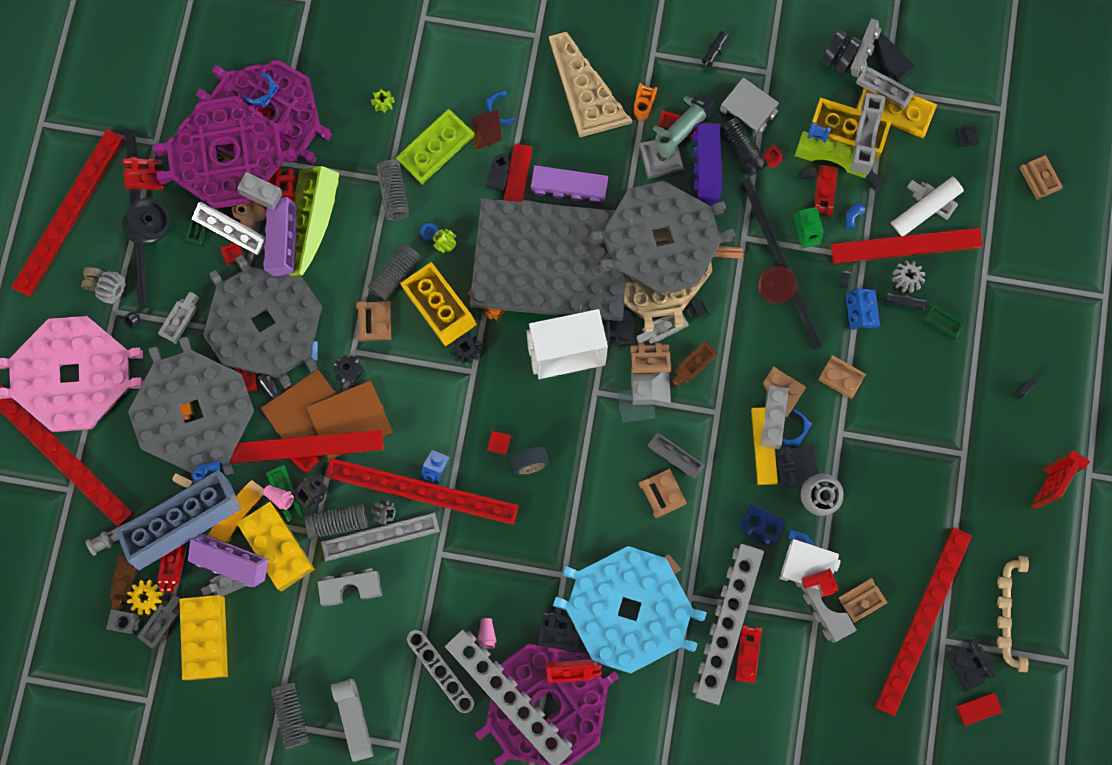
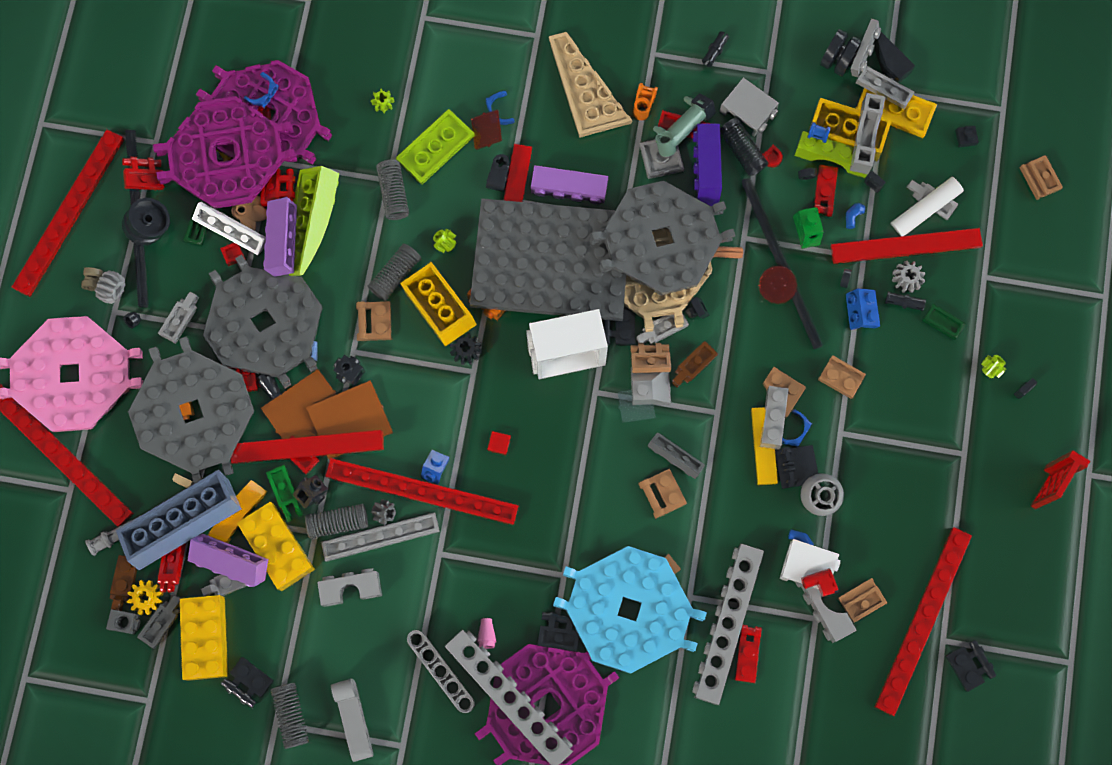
blue arm [192,461,220,481] -> none
light grey brick [237,172,282,211] -> none
bright pink cone [263,485,294,510] -> none
blue tile [420,223,439,243] -> none
black wheel [510,447,549,476] -> none
red hinge [546,659,602,683] -> none
clear blue brick [738,504,786,545] -> none
red tile [956,693,1003,726] -> none
tan bar [997,556,1029,672] -> none
none -> black plate [221,657,274,709]
none -> lime gear [981,355,1006,378]

